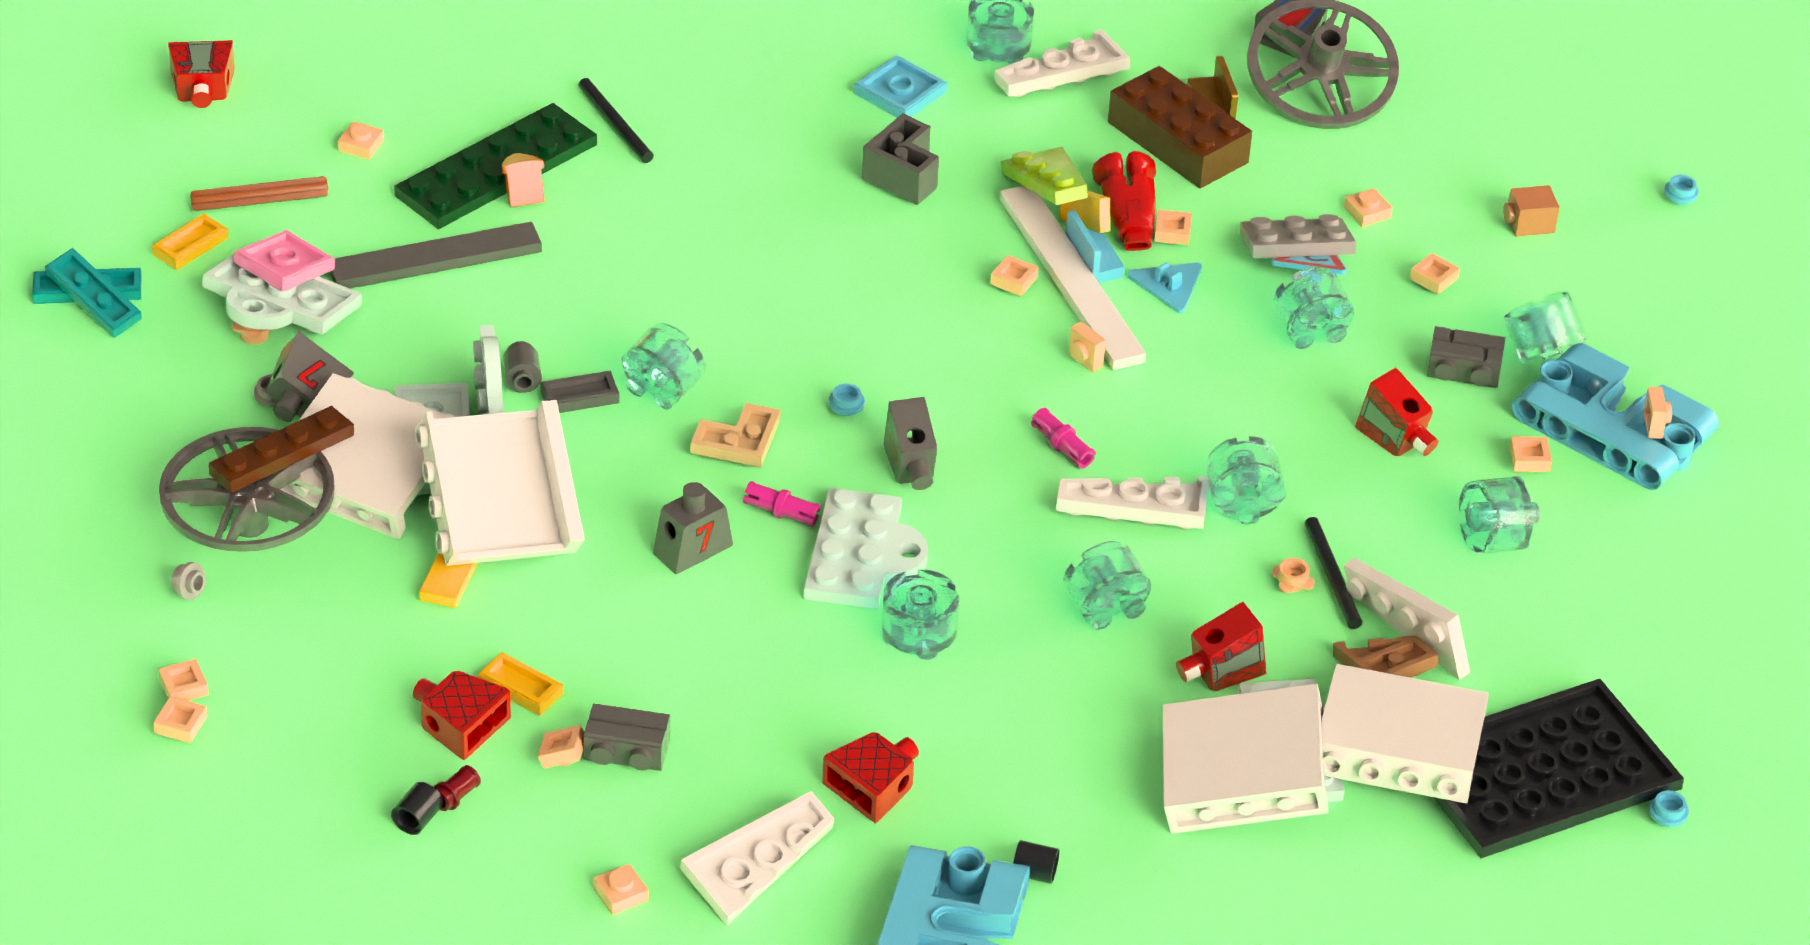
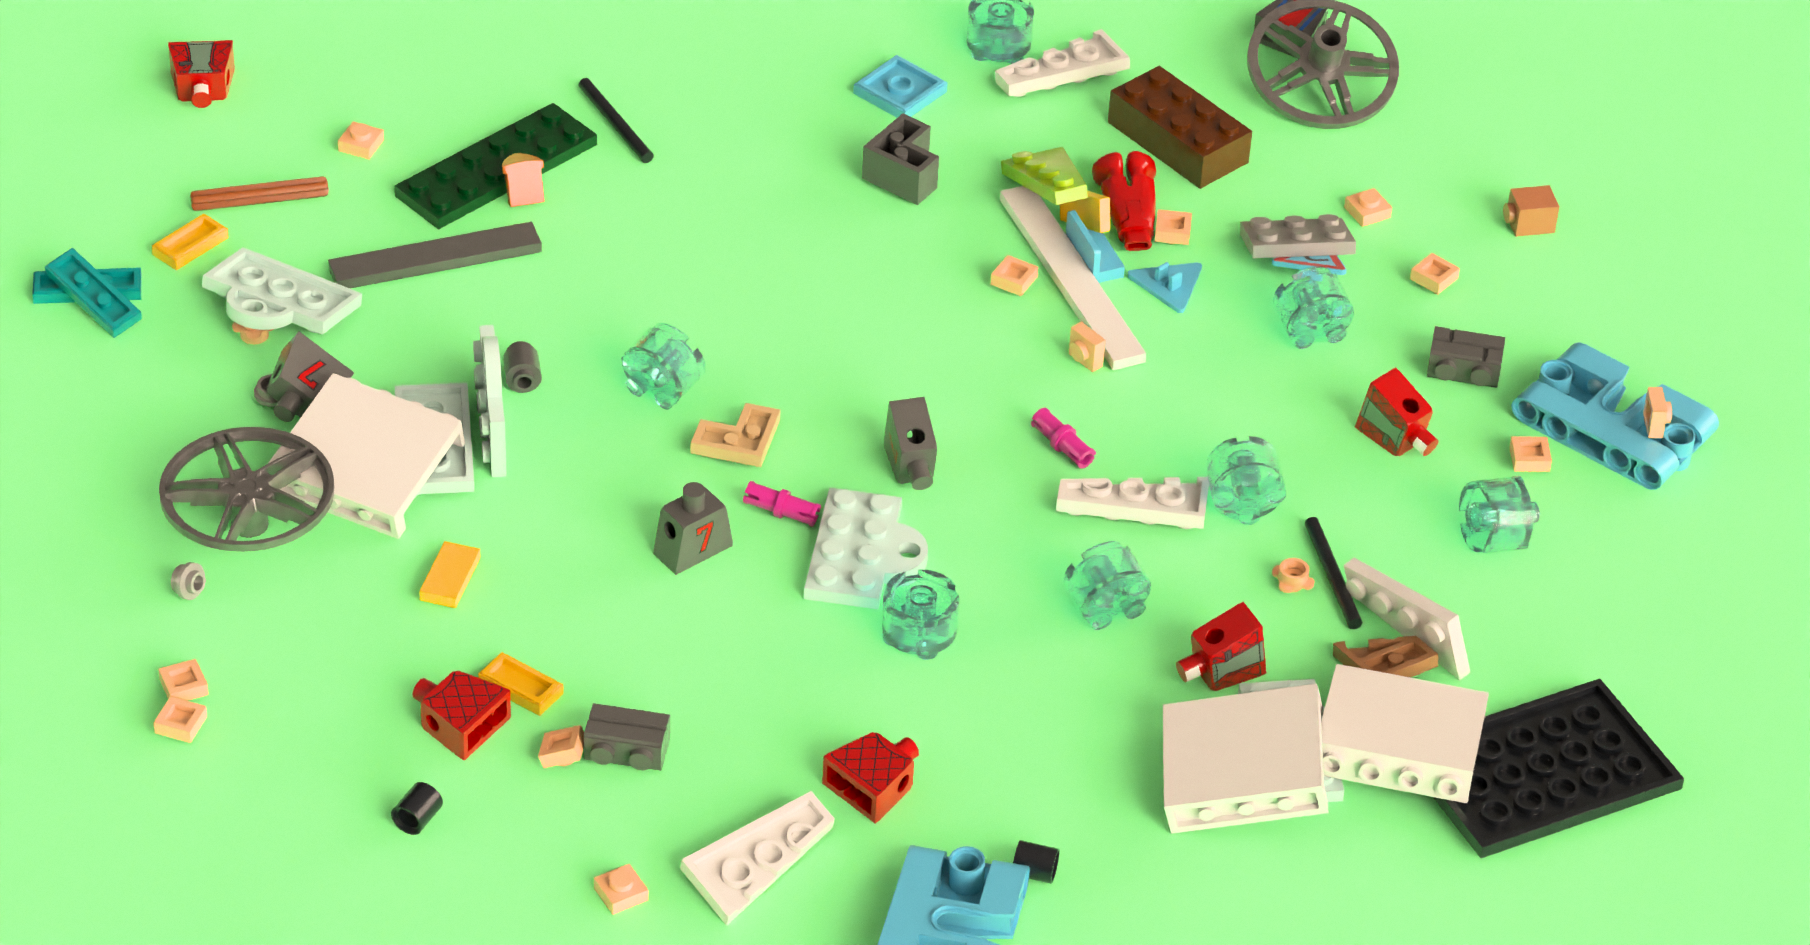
reddish brown plate [208,405,354,493] -> none
bright pink tile [234,230,335,292] -> none
white panel [415,400,585,566] -> none
dark red pin [434,765,481,811] -> none
dark grey tile [540,370,620,413] -> none
medium azure plate [828,383,865,416] -> none
pearl gold panel [1187,56,1238,119] -> none
clear light blue brick [1503,291,1587,364] -> none
medium azure plate [1649,790,1689,827] -> none
medium azure plate [1664,174,1699,205] -> none

